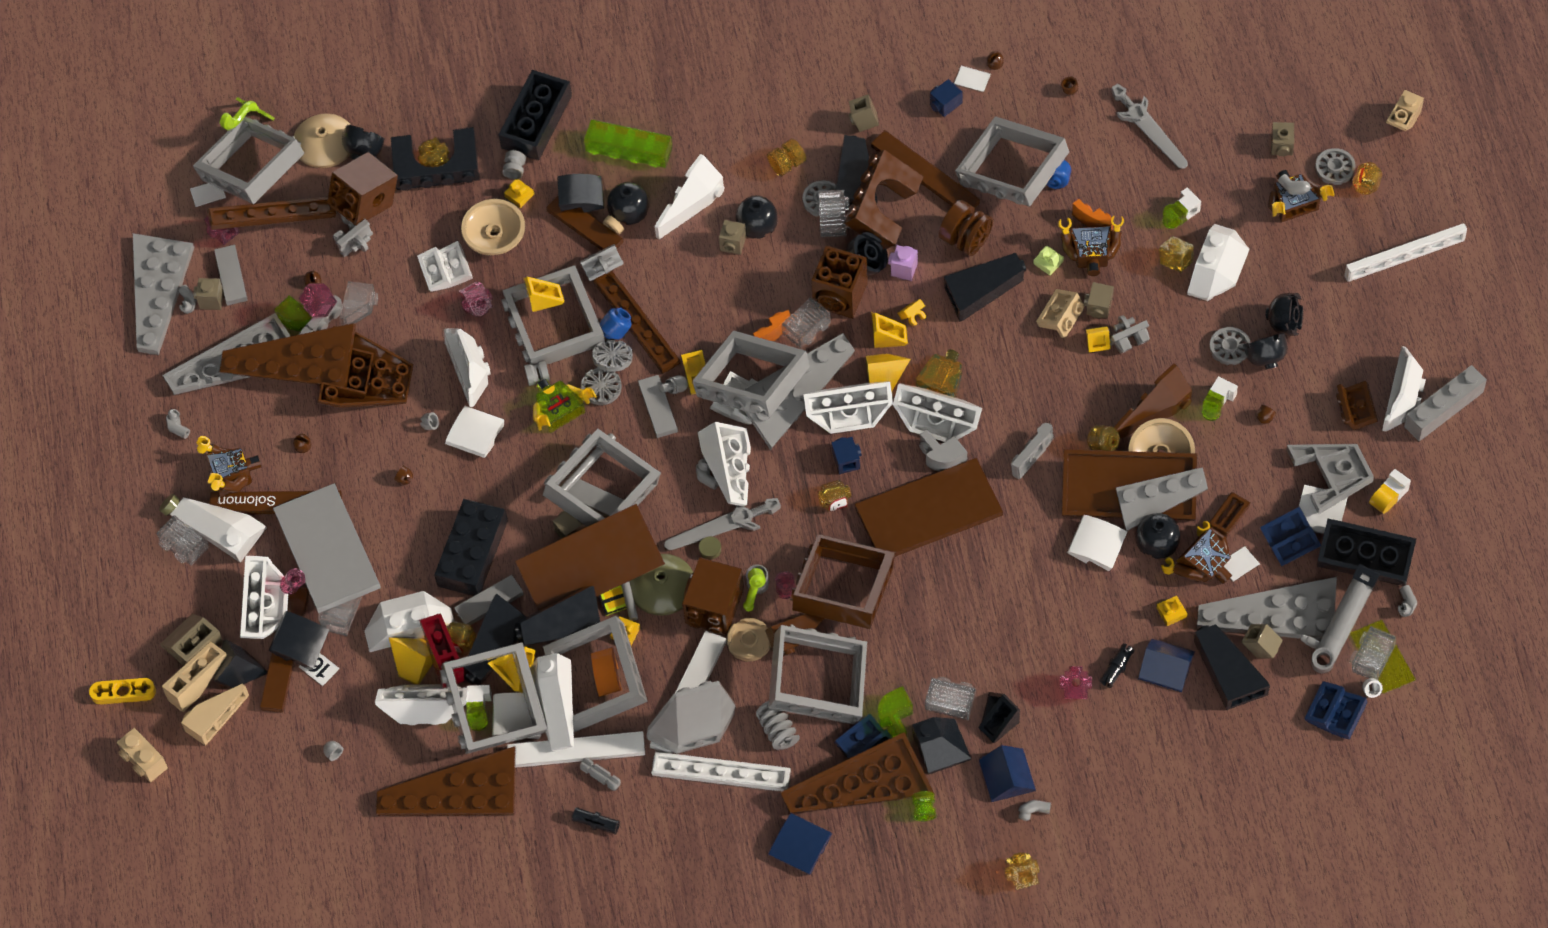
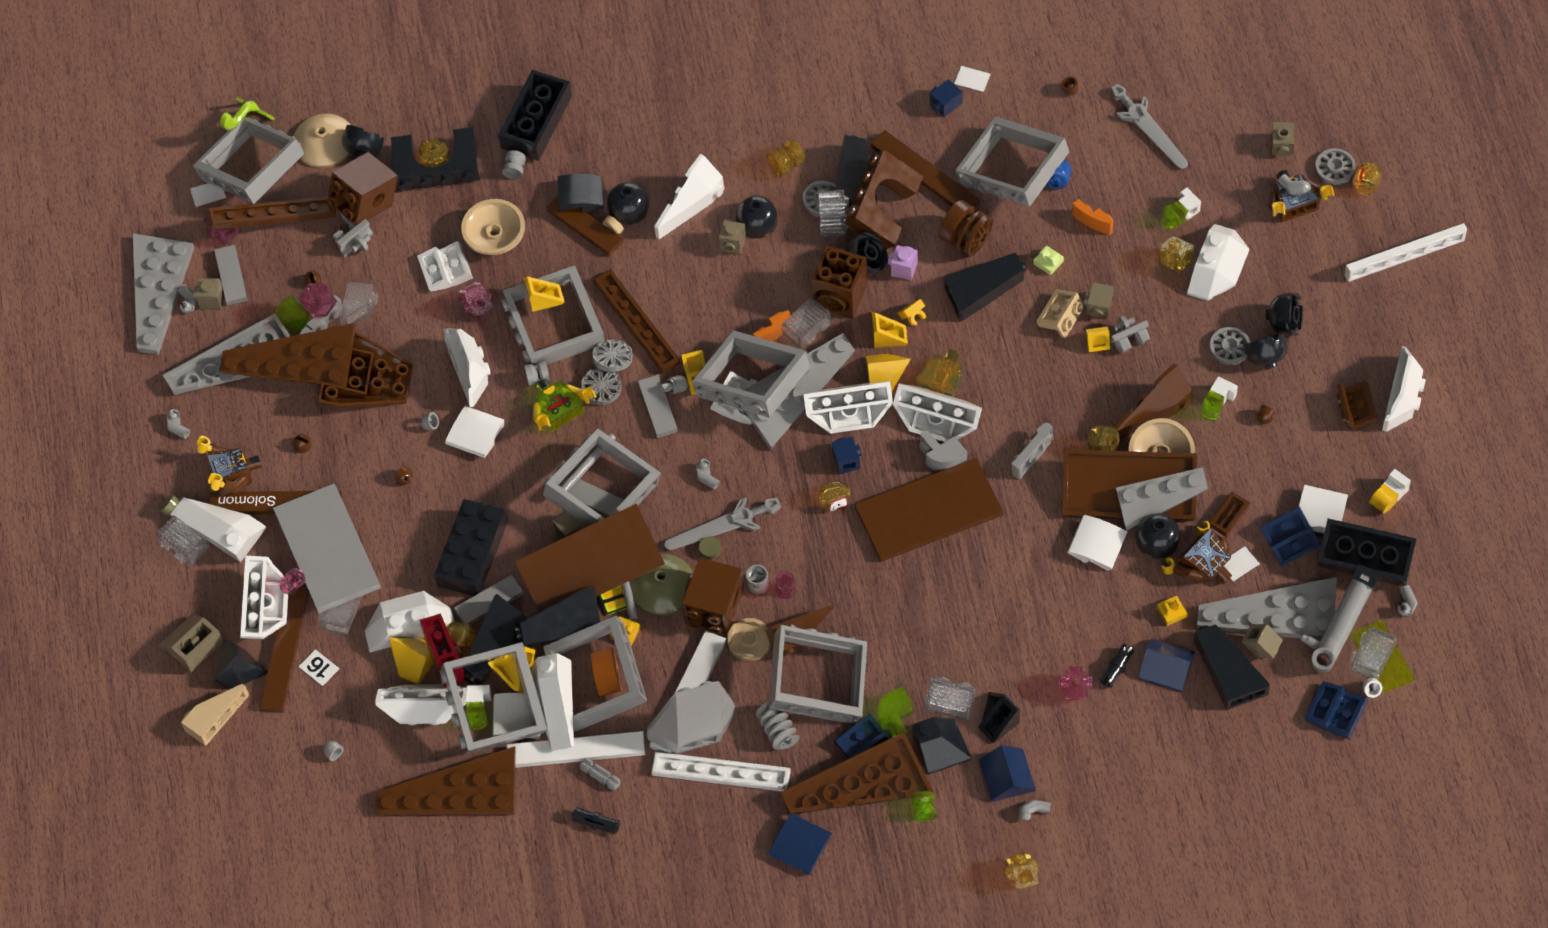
yellow beam [89,678,156,704] -> none
tan brick [117,728,168,783] -> none
tan slope [162,642,227,712] -> none
black slope [268,611,329,670] -> none
yellow tile [504,179,534,208] -> none
light grey hips [580,244,624,281] -> none
clear neon green brick [584,119,673,168] -> none
blue head [600,308,632,340] -> none
white wedge [698,422,751,506] -> none
lime piece [743,568,766,611] -> none
reddish brown window [790,534,895,629] -> none
dark tan brick [849,94,879,132] -> none
reddish brown hinge [987,51,1004,70] -> none
torso [1057,216,1124,276] -> none
light grey wing [1287,444,1374,515] -> none
tan slope [1386,90,1424,131] -> none
light grey brick [1404,365,1487,441] -> none

